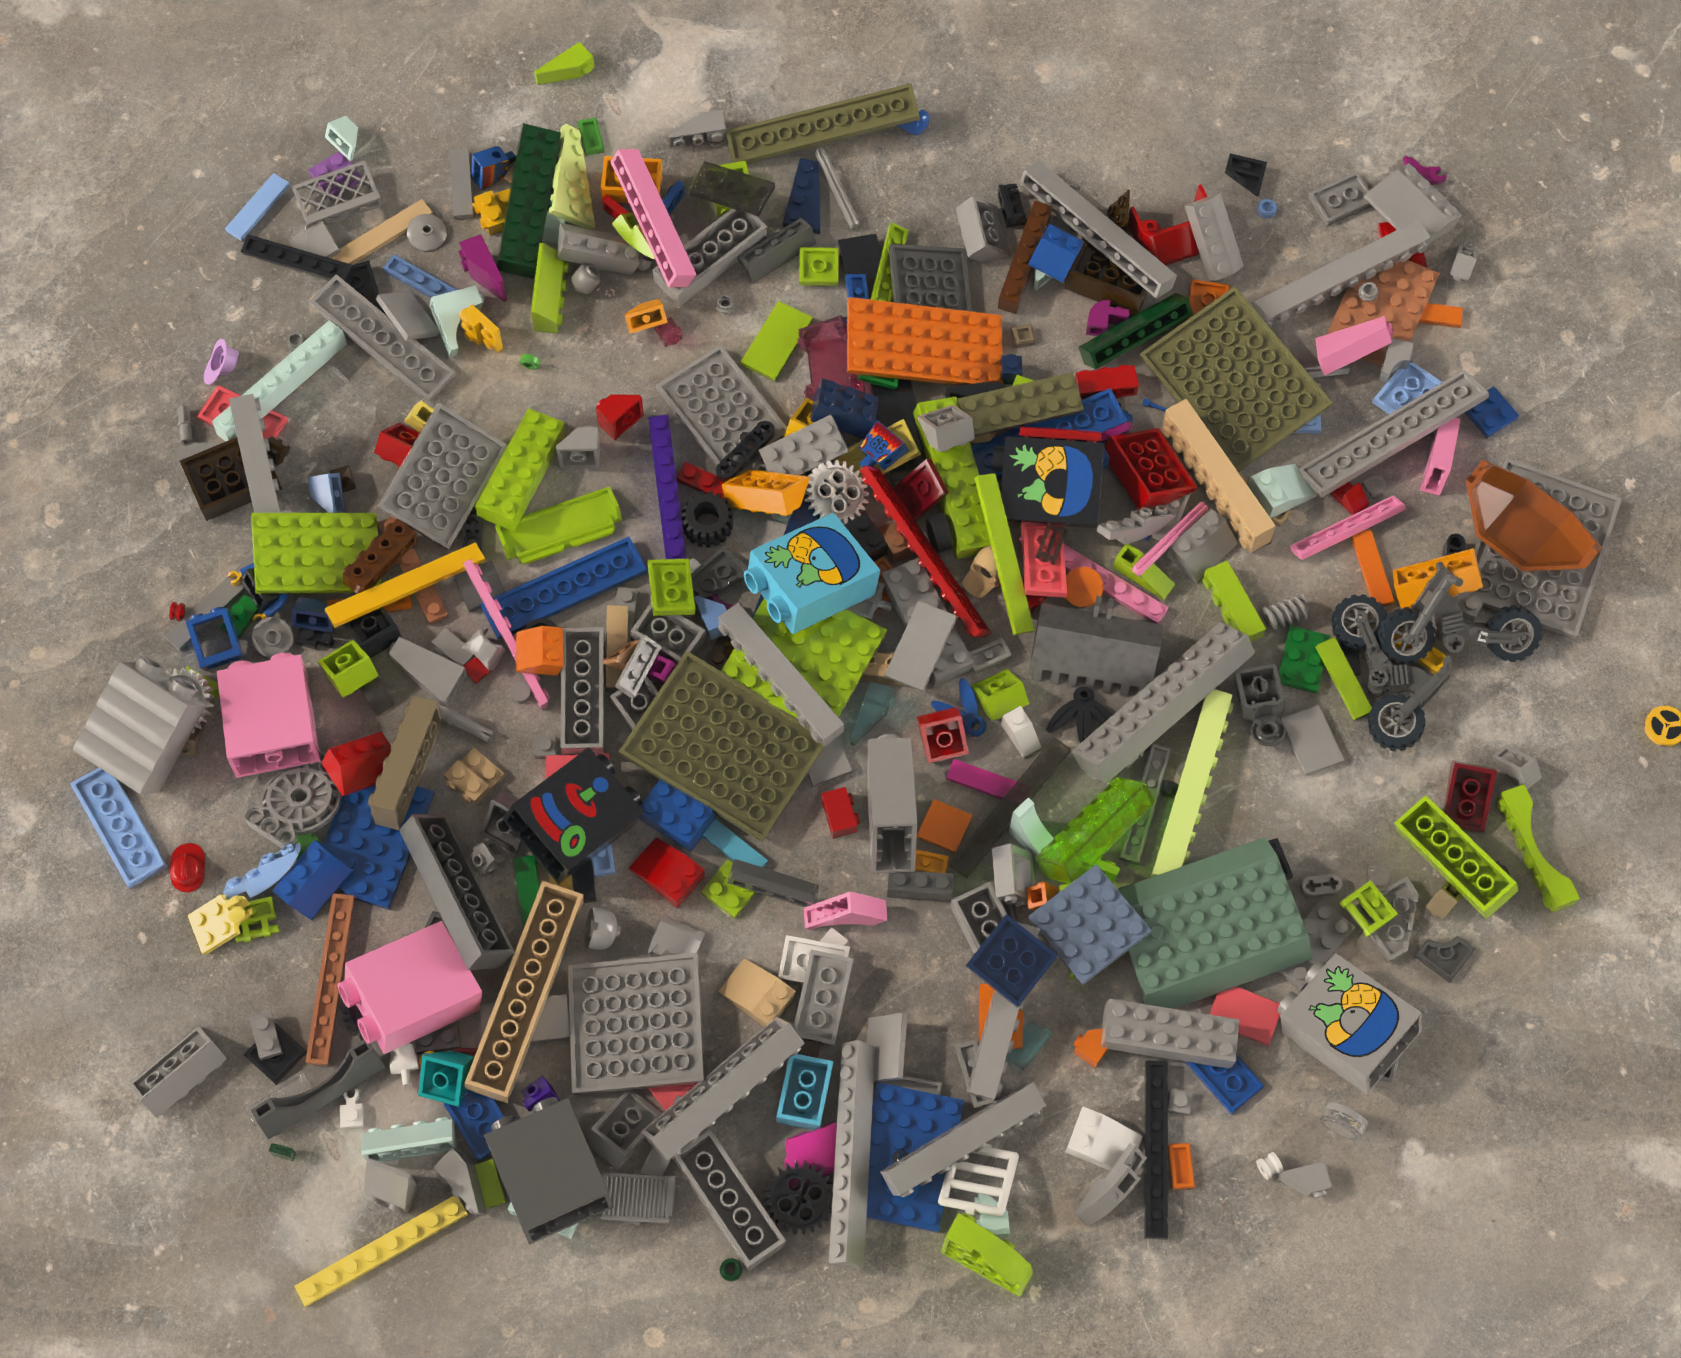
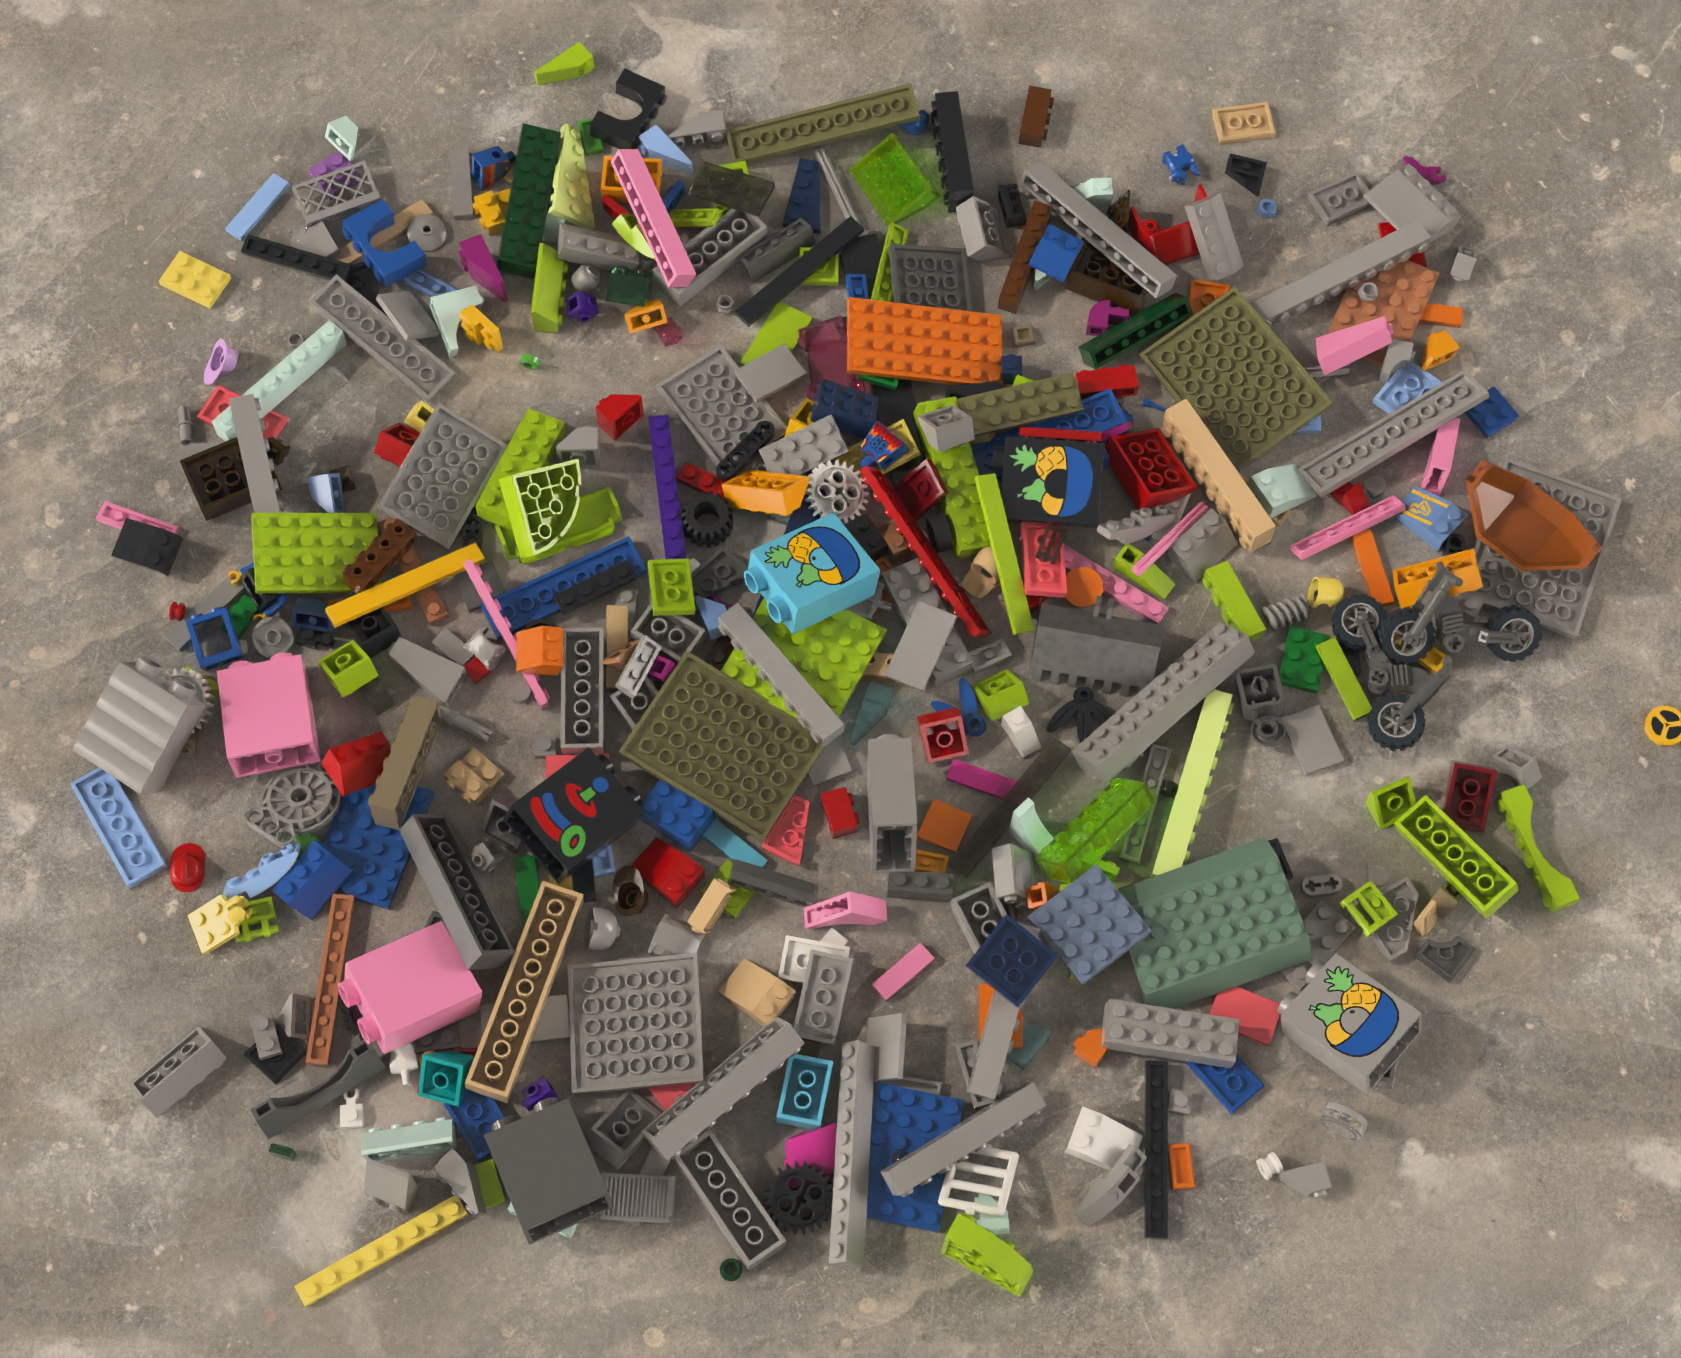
none -> bright pink tile [96,501,180,535]
none -> black slope [111,518,183,576]
none -> light yellow plate [159,251,231,309]
none -> light grey slope [277,993,311,1040]
none -> blue arch [342,199,426,287]
none -> lime brick [499,459,581,559]
none -> black plate [553,560,637,616]
none -> dark purple brick [565,291,599,322]
none -> black arch [590,68,667,149]
none -> clear green slope [605,266,653,307]
none -> dark brown piece [613,866,649,917]
none -> light blue slope [638,125,693,175]
none -> lime tile [669,208,723,227]
none -> tan window [687,878,737,935]
none -> black tile [735,216,864,327]
none -> light grey tile [735,344,807,403]
none -> coral wing [762,794,810,867]
none -> clear neon green slope [848,133,941,227]
none -> bright pink tile [872,943,935,1002]
none -> black brick [930,91,974,213]
none -> reddish brown brick [1018,85,1054,148]
none -> light aqua slope [1073,178,1113,207]
none -> blue animal [1162,144,1200,185]
none -> tan tile [1212,102,1276,145]
none -> light yellow helmet [1307,577,1344,608]
none -> lime slope [1365,776,1416,829]
none -> medium blue slope [1393,486,1468,552]
none -> tan slope [1412,900,1437,937]
none -> light orange slope [1422,330,1460,371]

